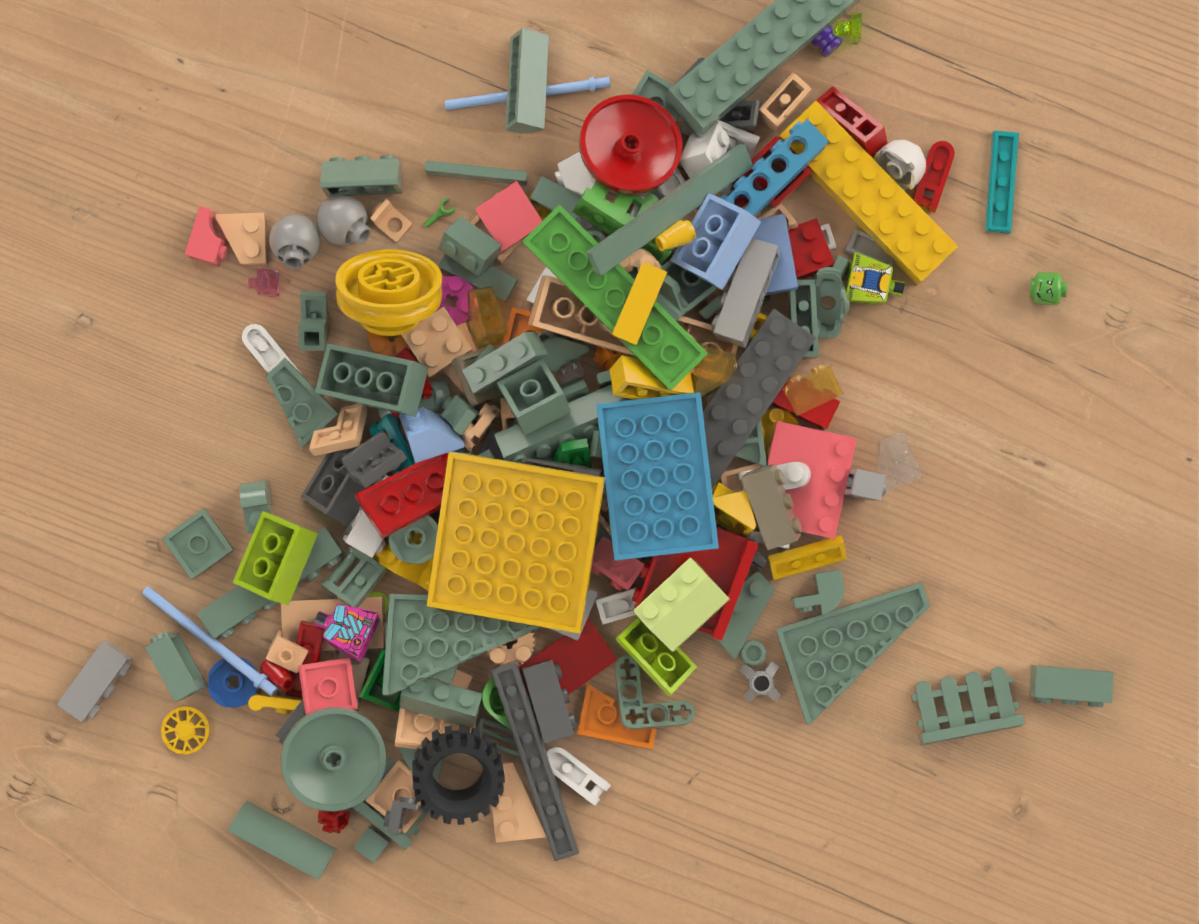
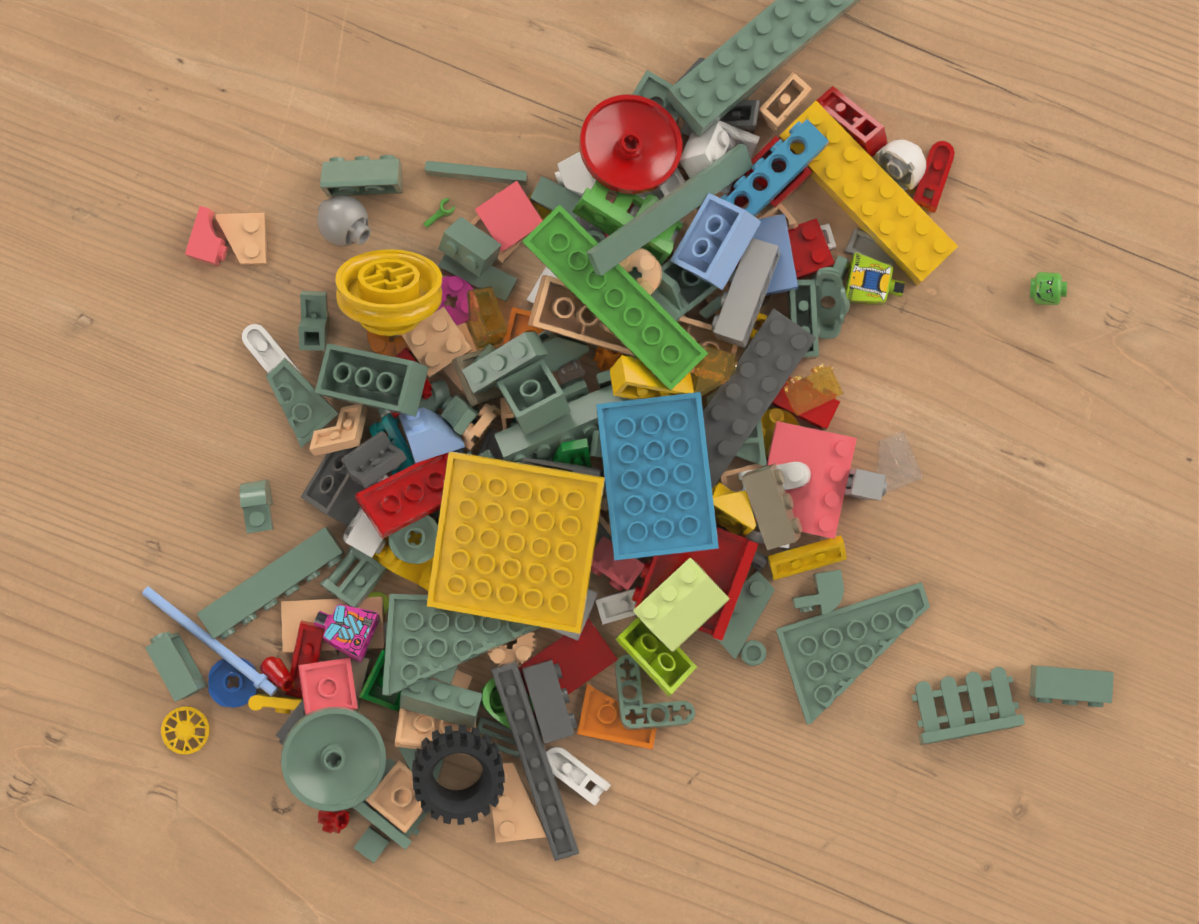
light grey brick [57,640,133,722] -> none
sand green plate [162,508,235,580] -> none
sand green brick [228,801,337,880] -> none
lime slope [233,511,318,605] -> none
clear pink tile [248,268,279,297] -> none
light nougat bracket [266,629,308,673] -> none
light grey brick [269,214,321,269] -> none
light nougat bracket [370,199,412,243] -> none
dark grey bracket [384,797,422,835] -> none
light blue bar [445,76,610,111] -> none
brick [505,28,549,133] -> none
yellow tile [612,262,667,346] -> none
yellow cone [655,220,696,251] -> none
light grey rock [739,661,782,702] -> none
dark purple wheel [811,26,844,58] -> none
clear neon green tile [836,13,862,45] -> none
teal tile [984,131,1019,234] -> none

